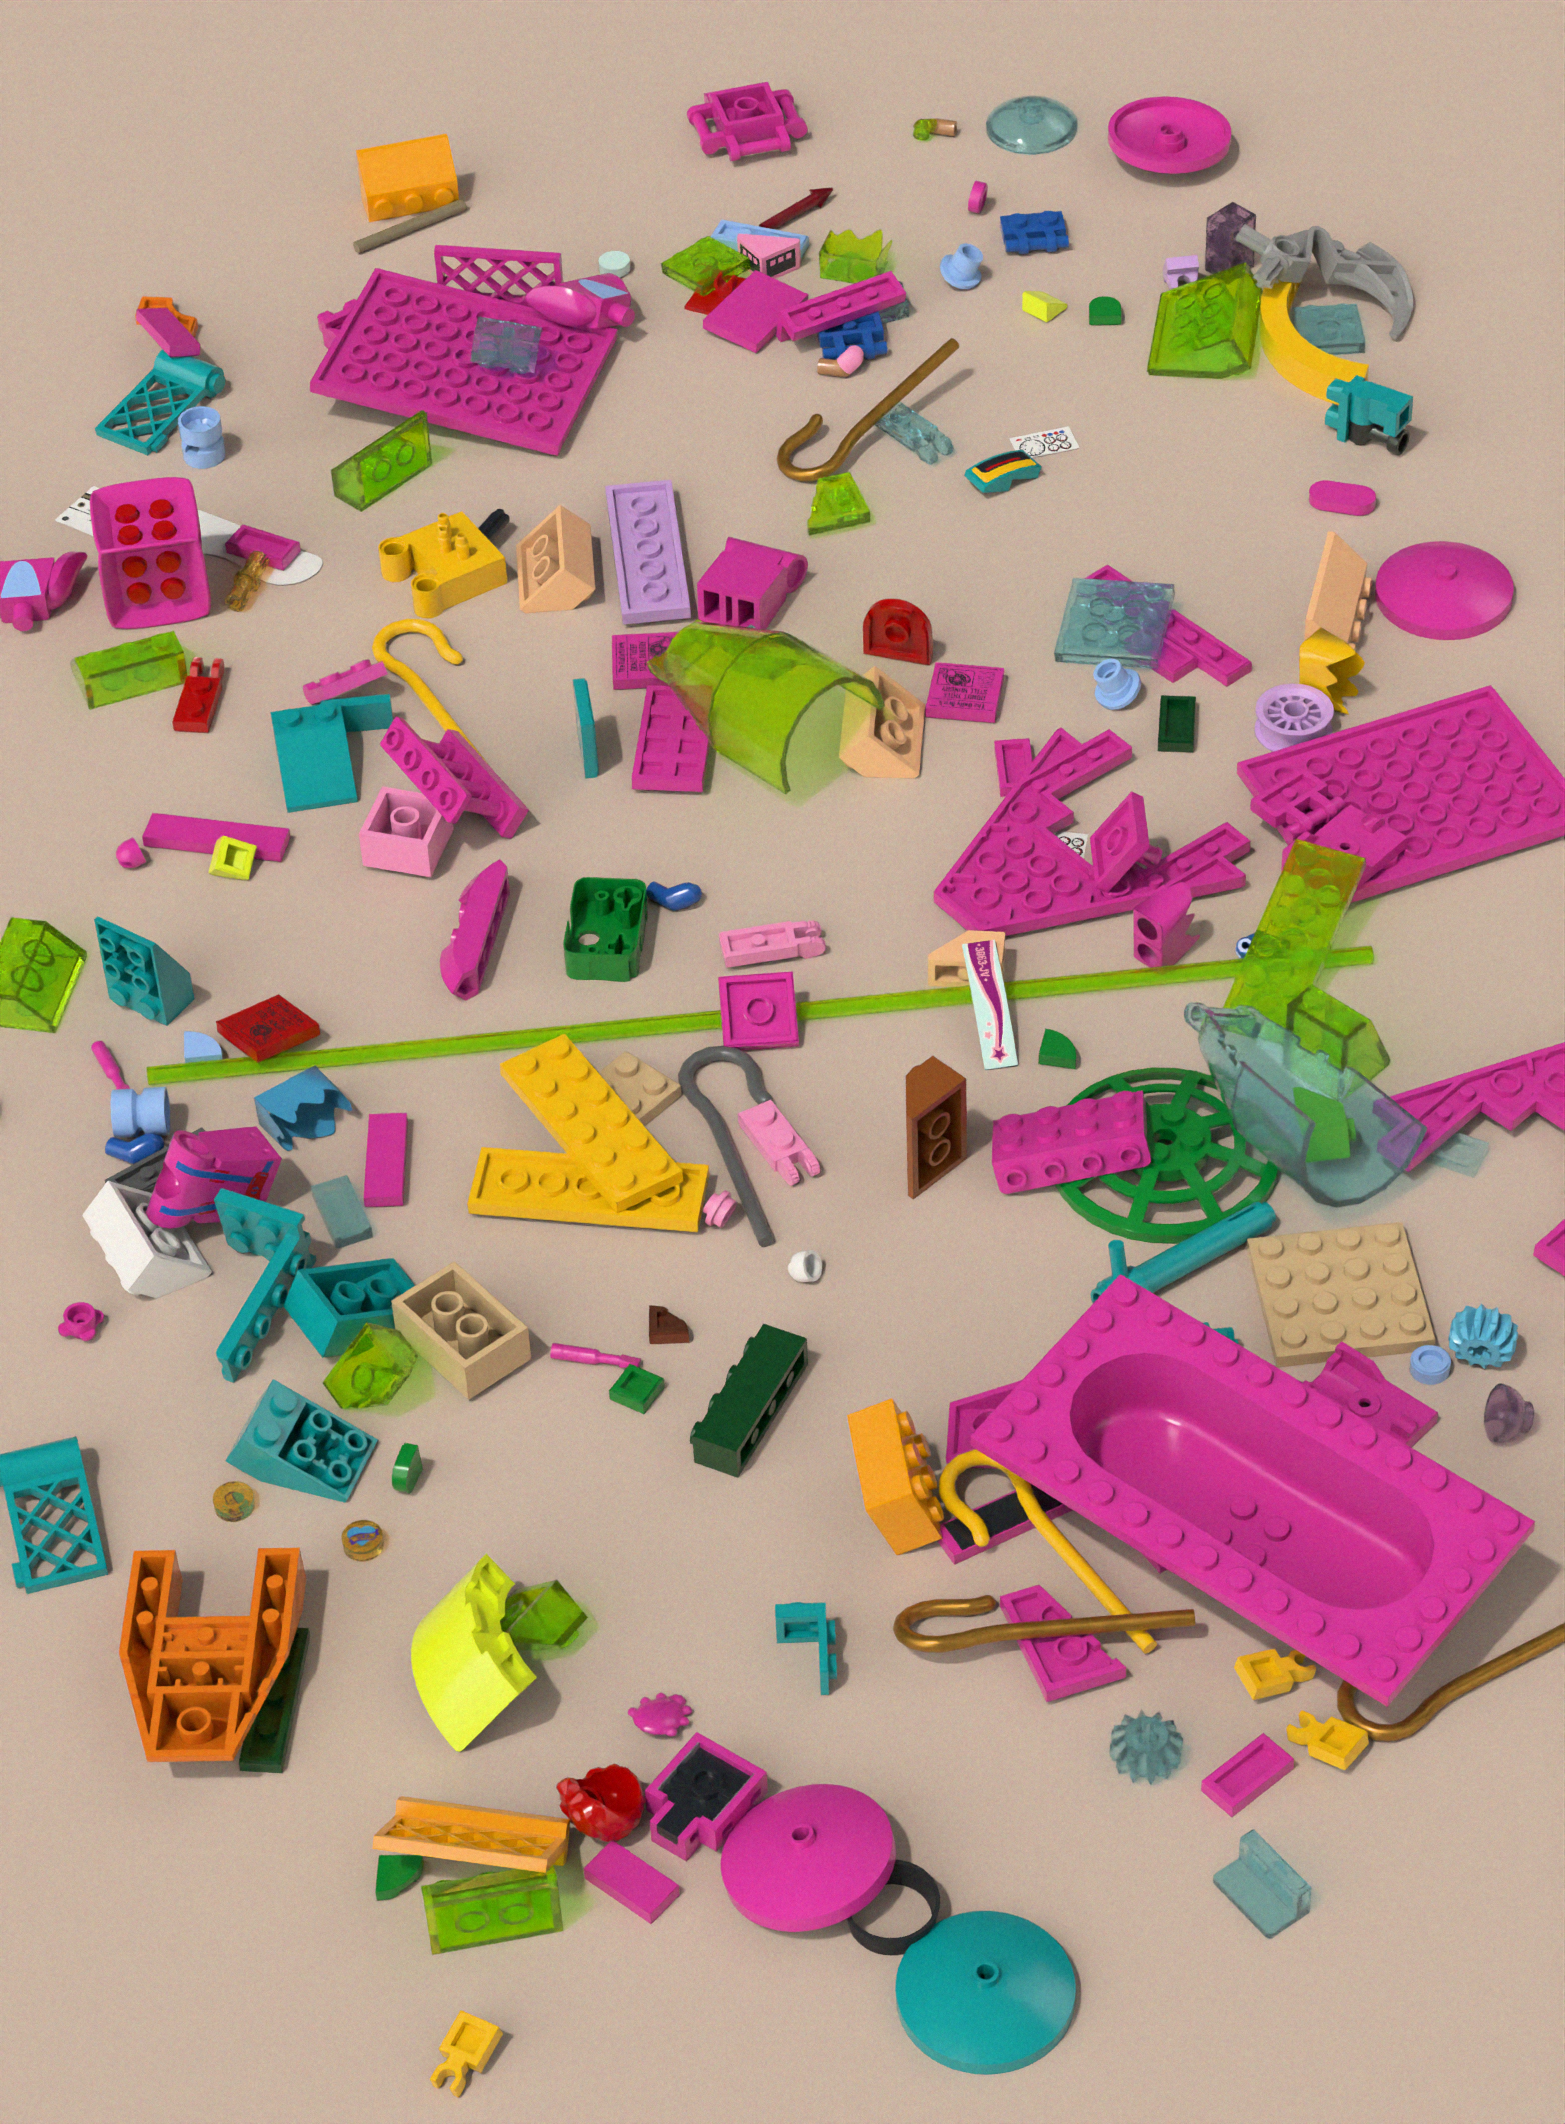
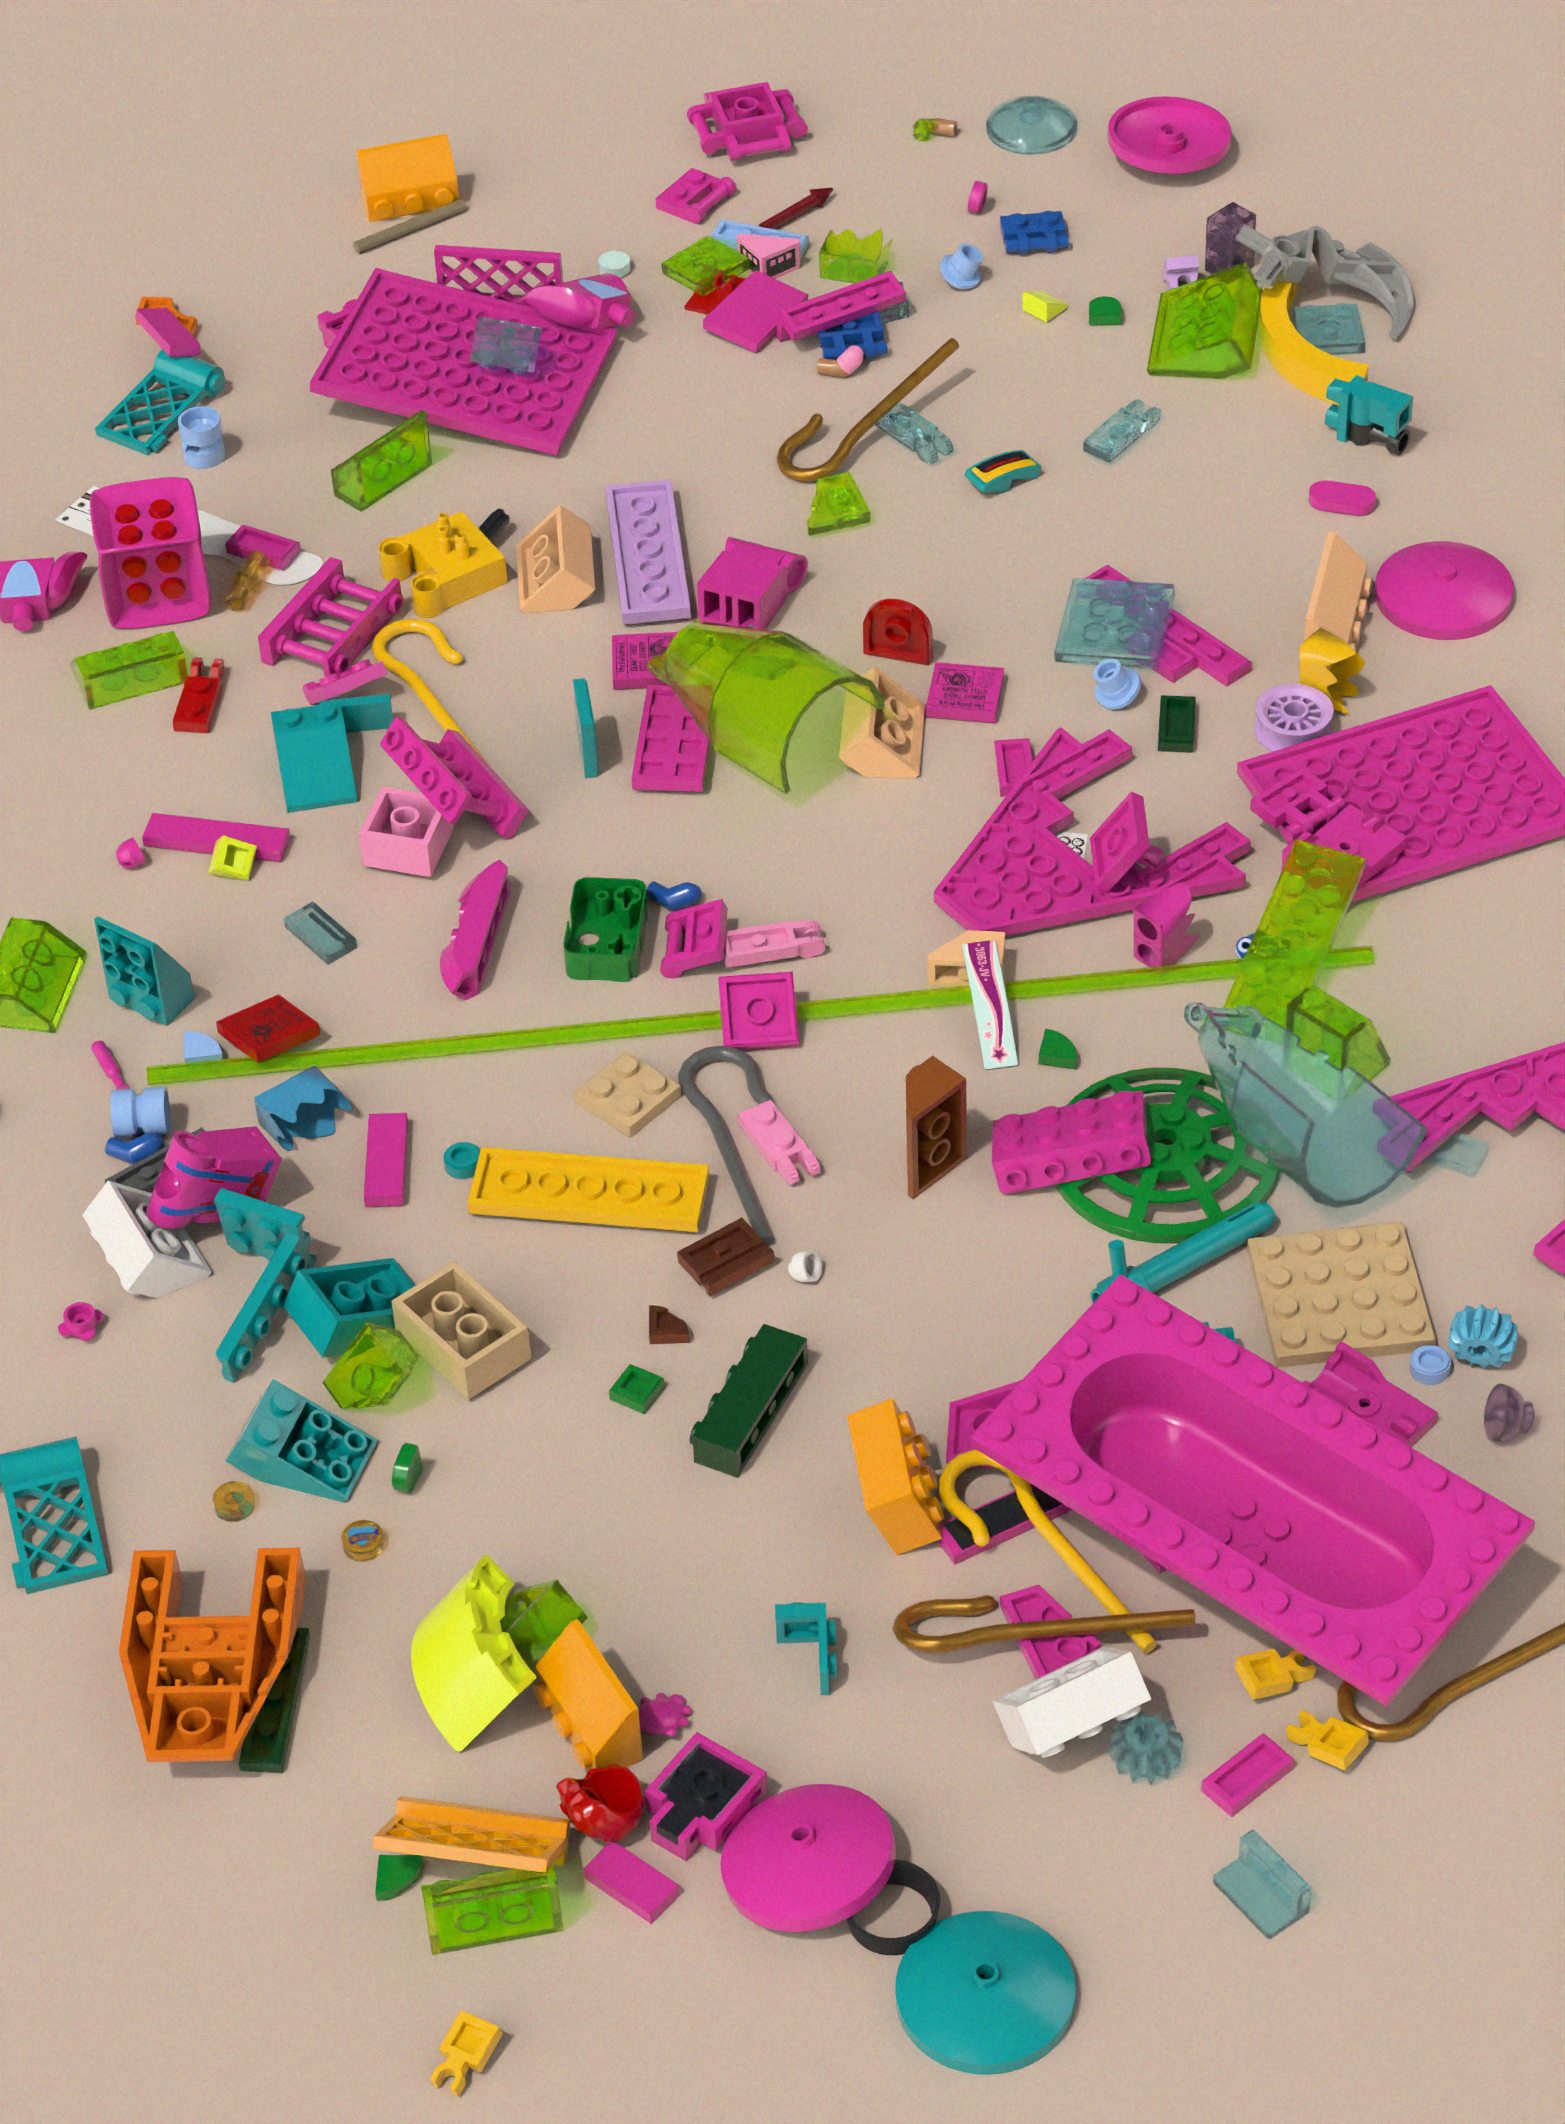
clear light blue tile [311,1175,373,1249] -> none
yellow plate [499,1034,683,1213] -> none
dark pink piece [550,1343,641,1368] -> none
bright pink plate [703,1190,737,1228] -> none
white sticker [1009,426,1080,458] -> none
bright green slope [1293,1087,1356,1163] -> none
none -> dark pink fence [258,557,404,677]
none -> clear light blue tile [284,901,357,965]
none -> teal tile [443,1142,480,1179]
none -> light orange slope [533,1619,643,1769]
none -> dark pink plate [655,168,737,224]
none -> dark pink plate [660,899,728,978]
none -> copper plate [677,1217,775,1297]
none -> white brick [992,1646,1151,1758]
none -> clear light blue hinge [1083,399,1162,463]

